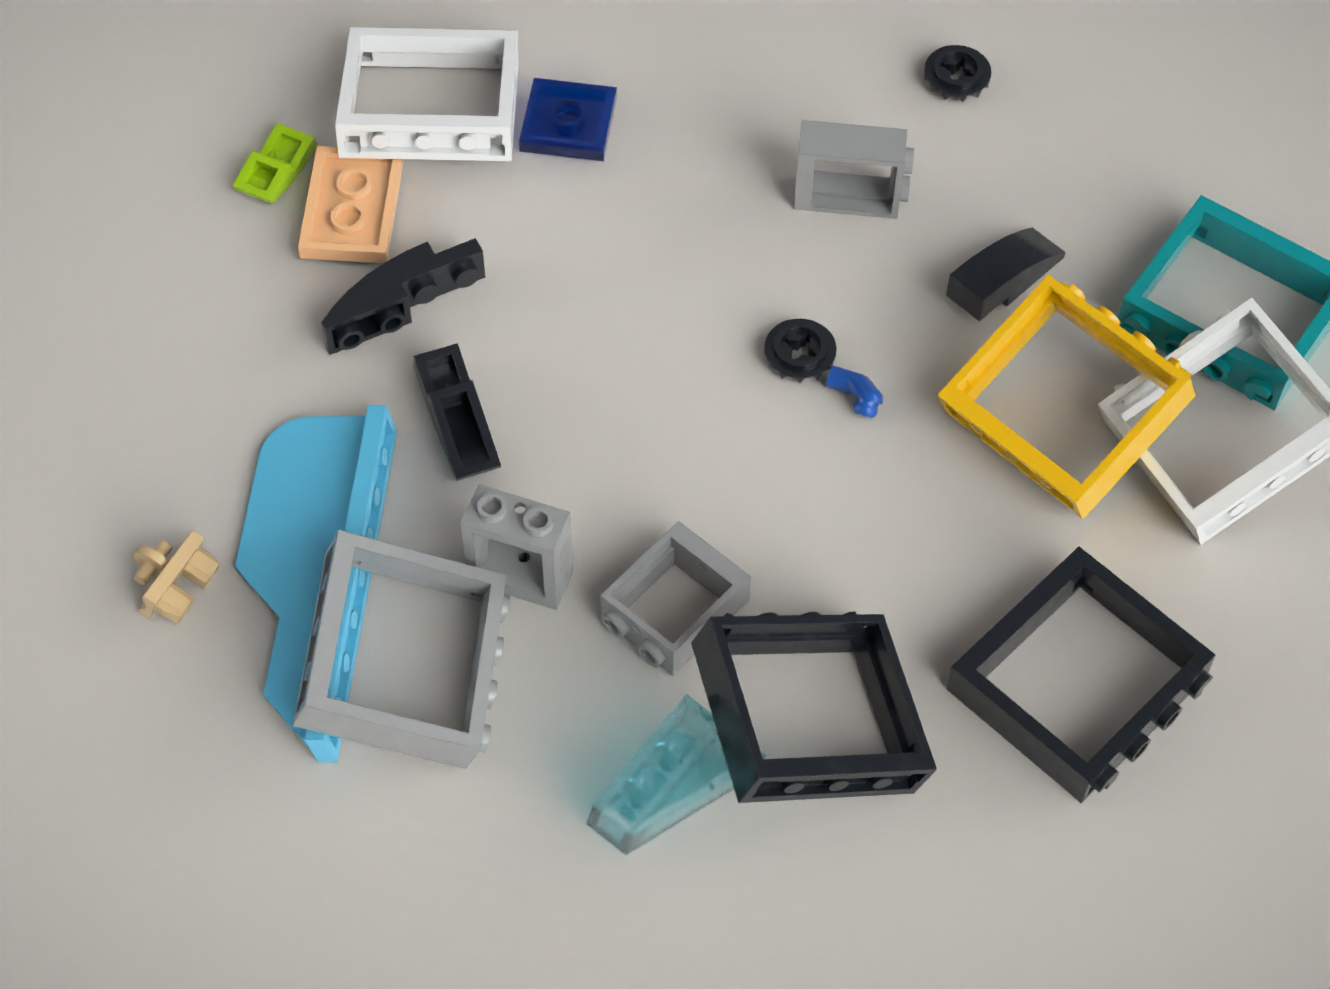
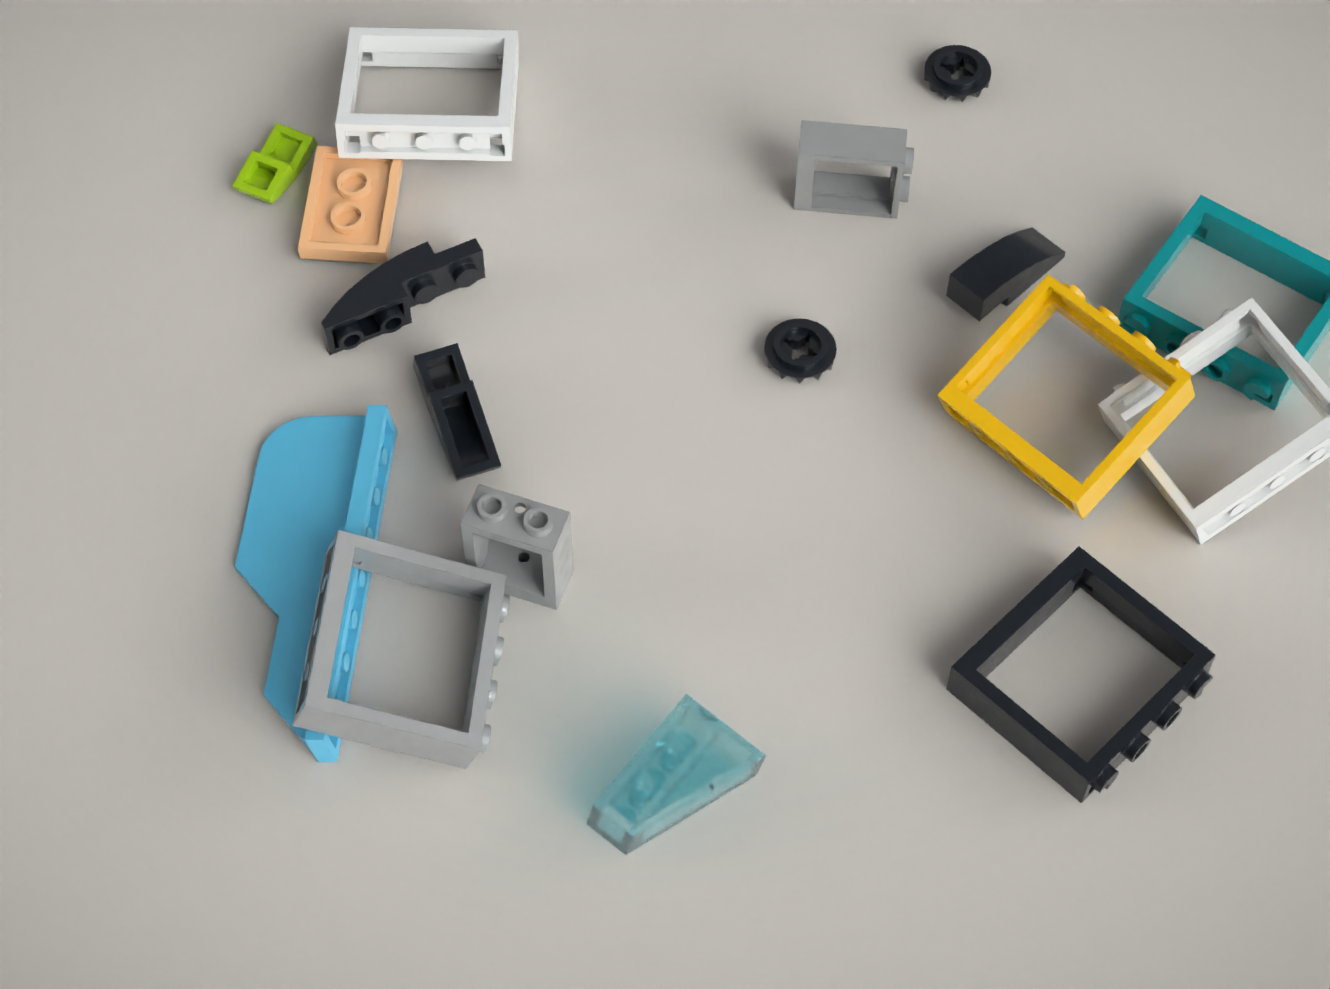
tan hips [133,530,220,623] -> none
clear blue plate [519,78,617,162] -> none
light grey window [600,521,751,676] -> none
black window [691,611,937,803] -> none
blue arm [826,365,883,418] -> none

